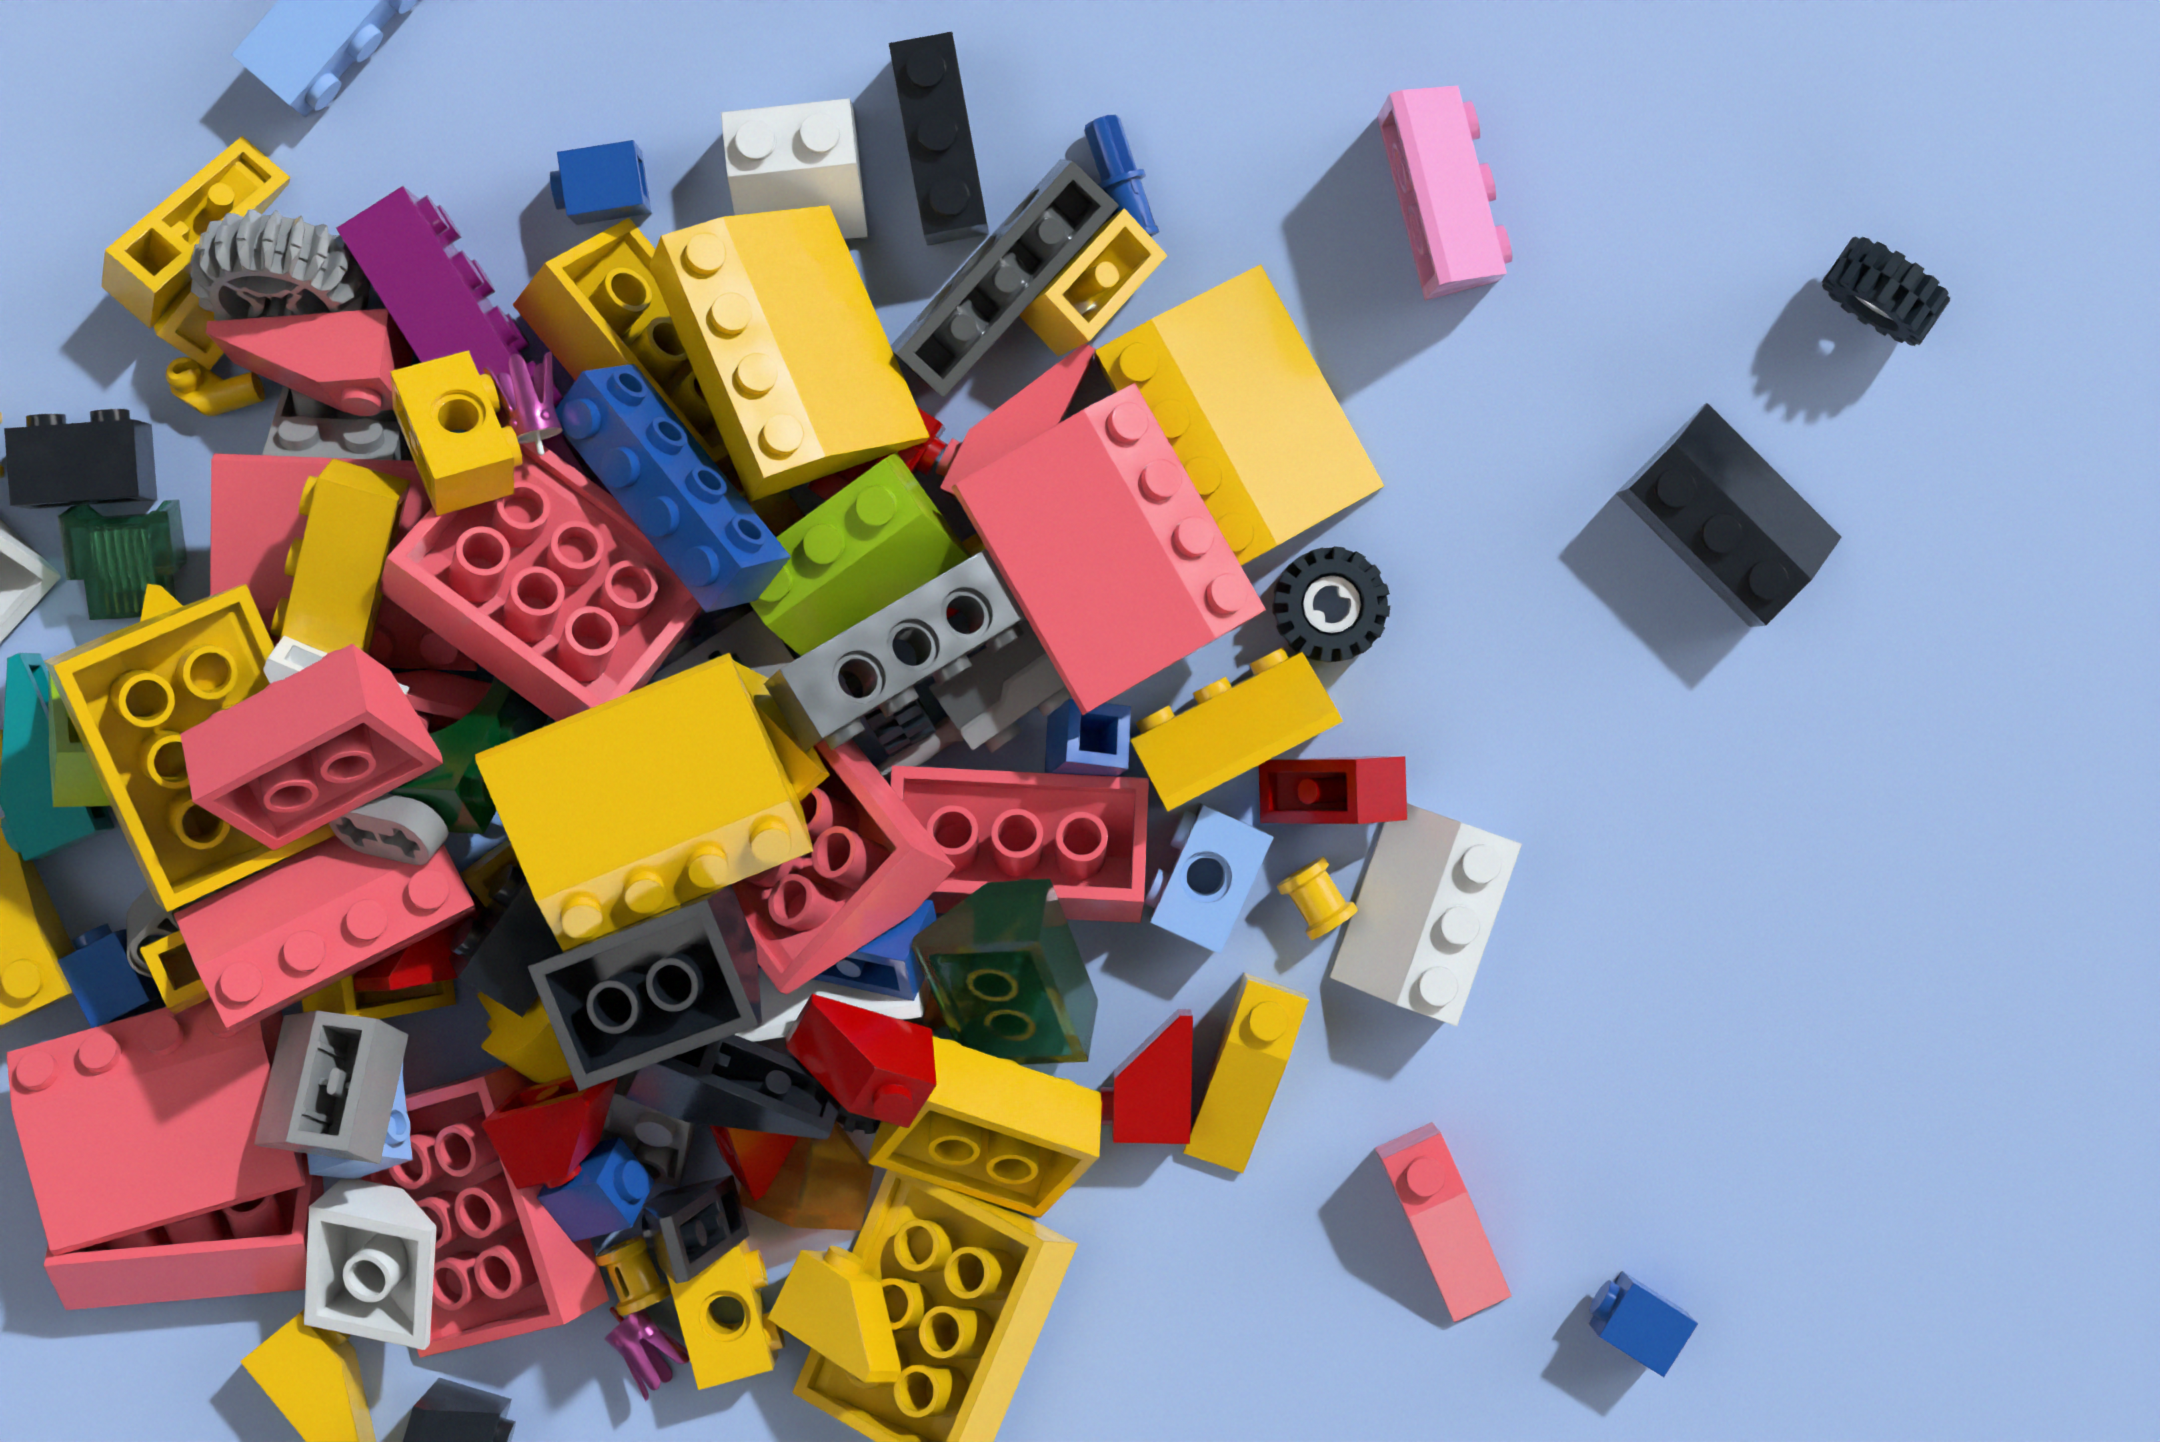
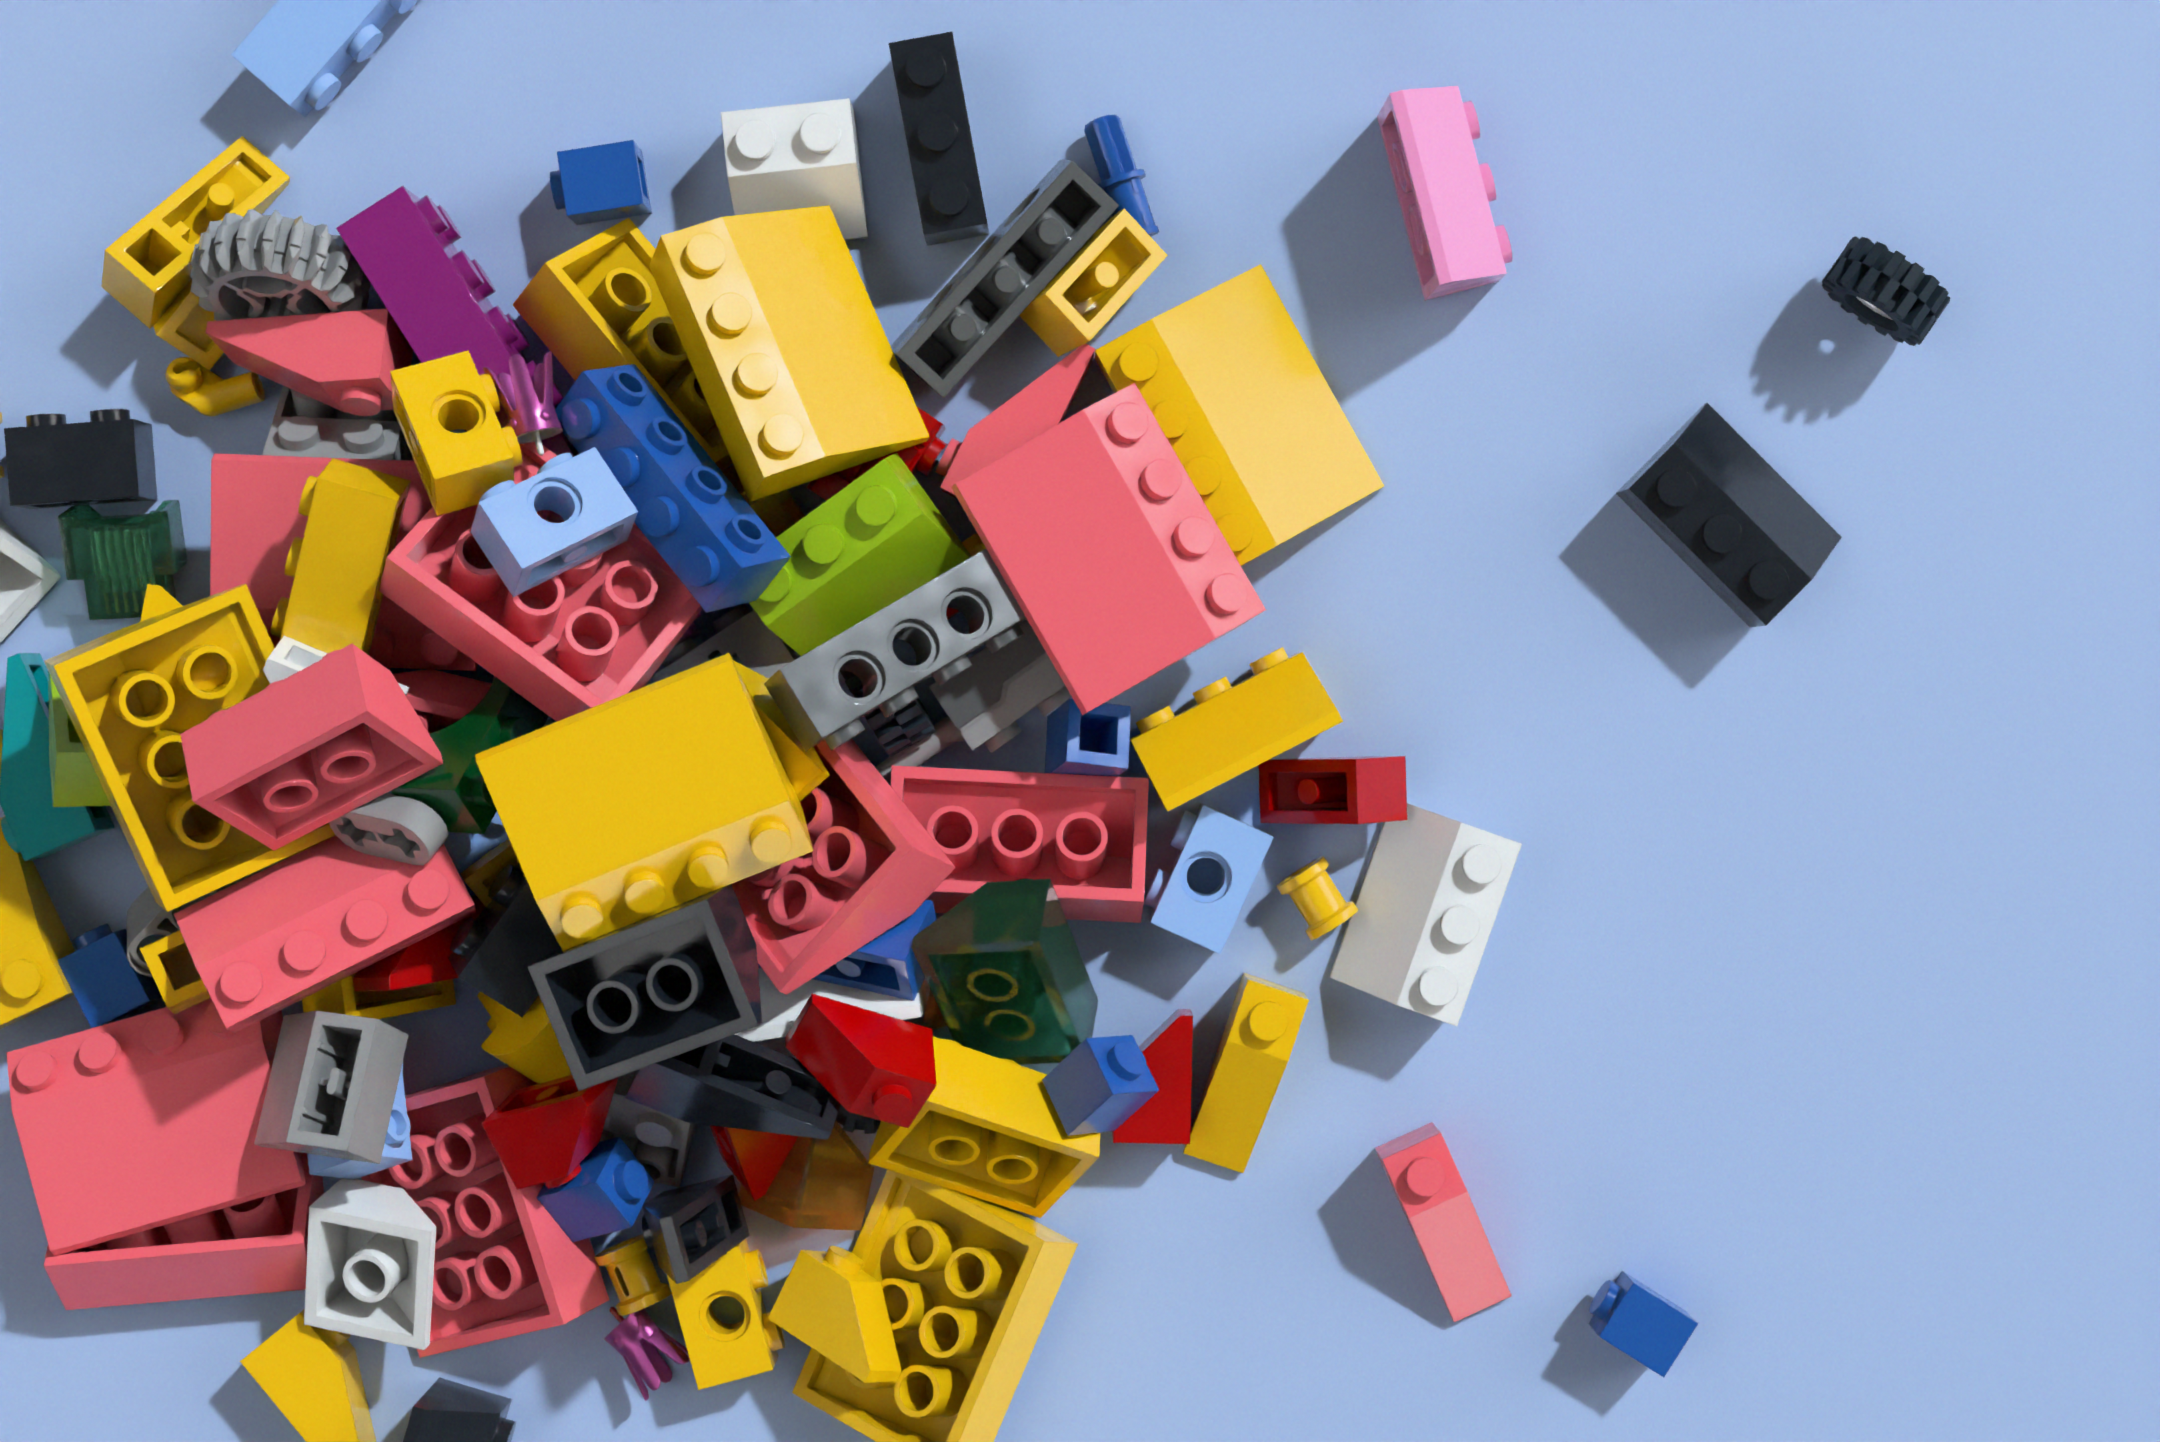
black bush [1272,546,1390,662] -> none
none -> light blue brick [471,447,638,597]
none -> blue brick [1042,1035,1159,1136]

